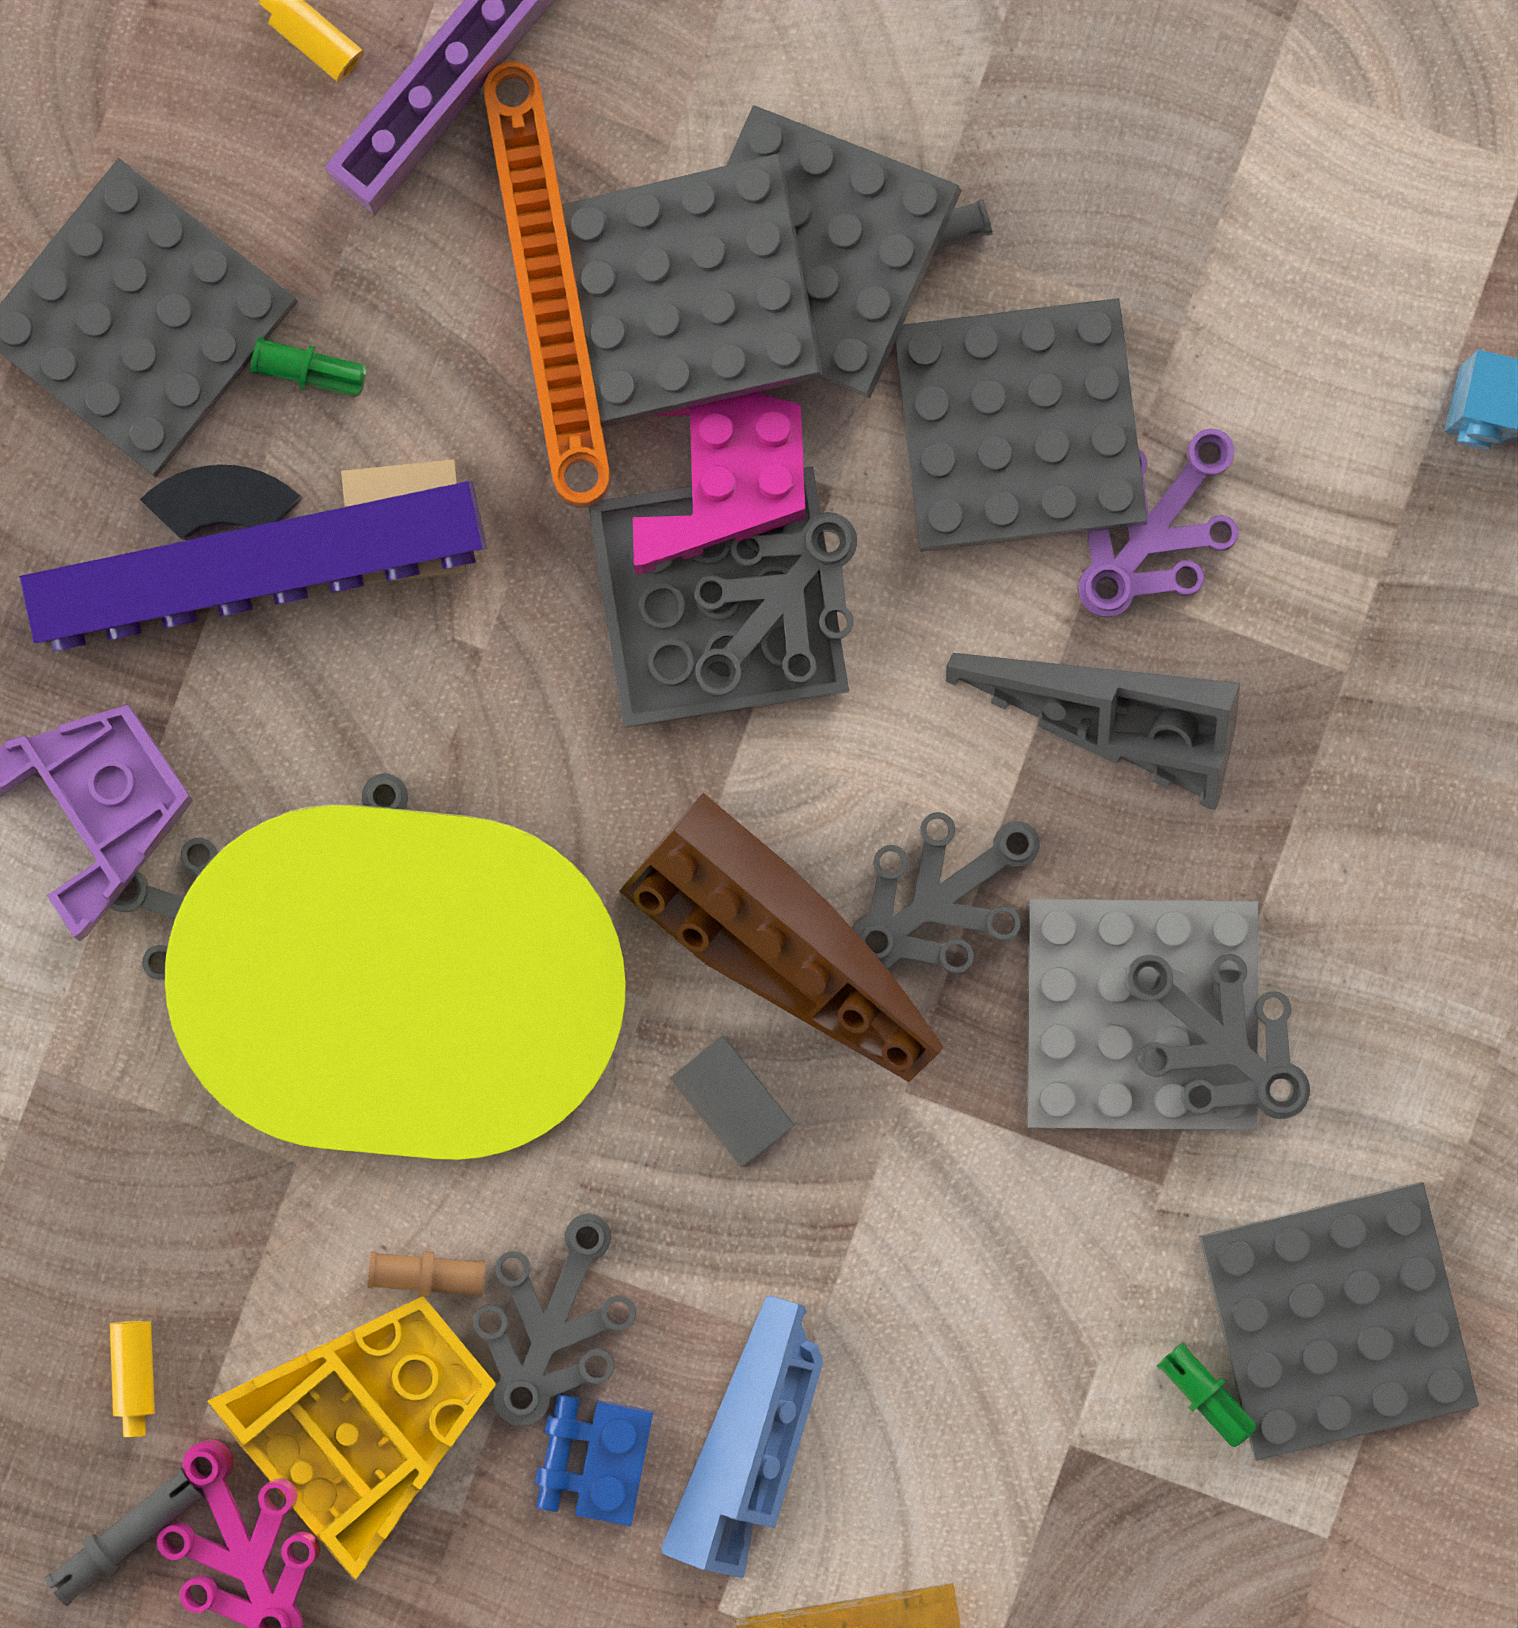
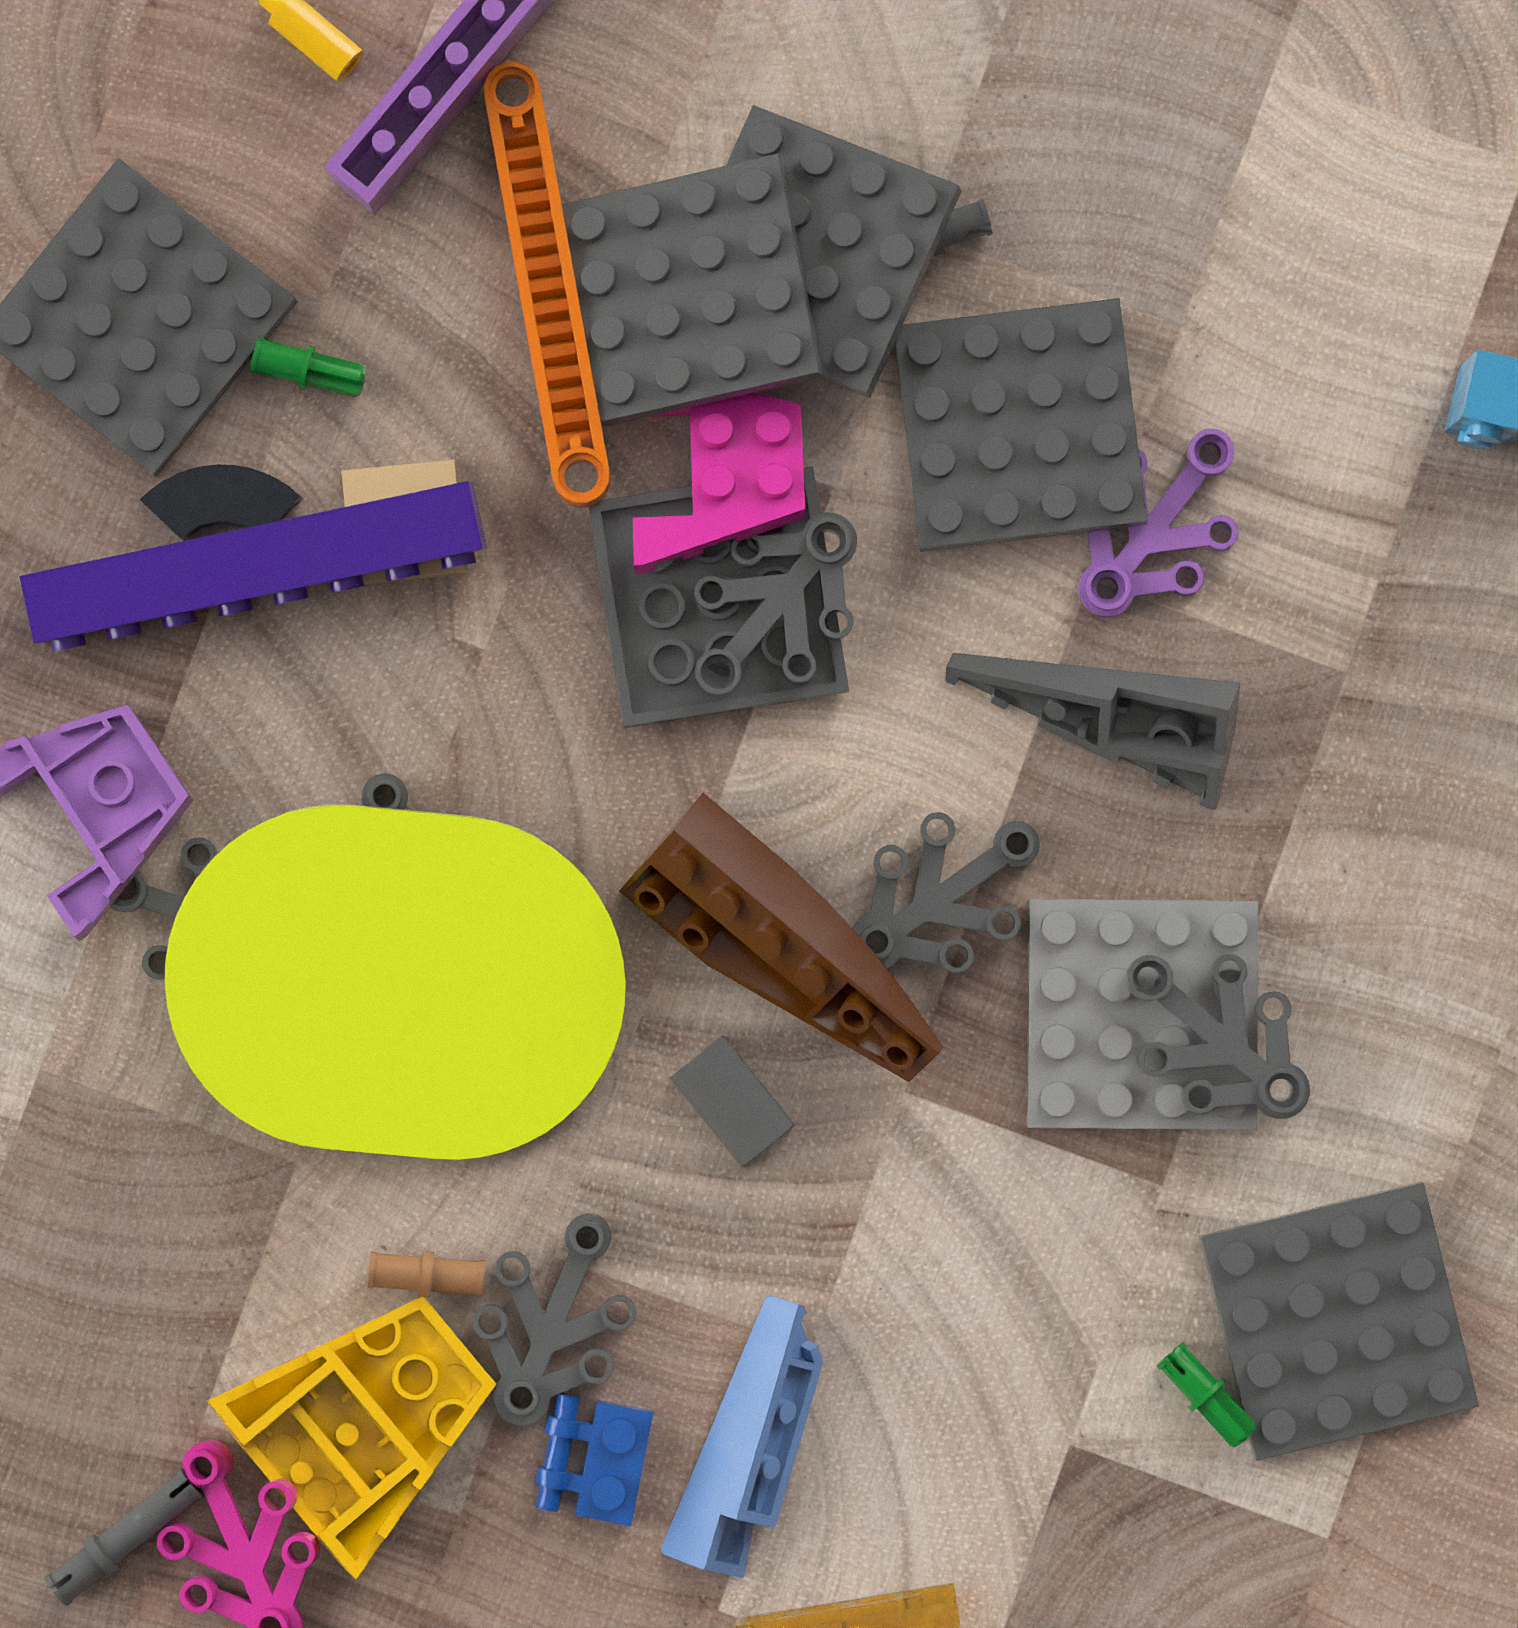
yellow cylinder [110,1320,155,1437] -> none

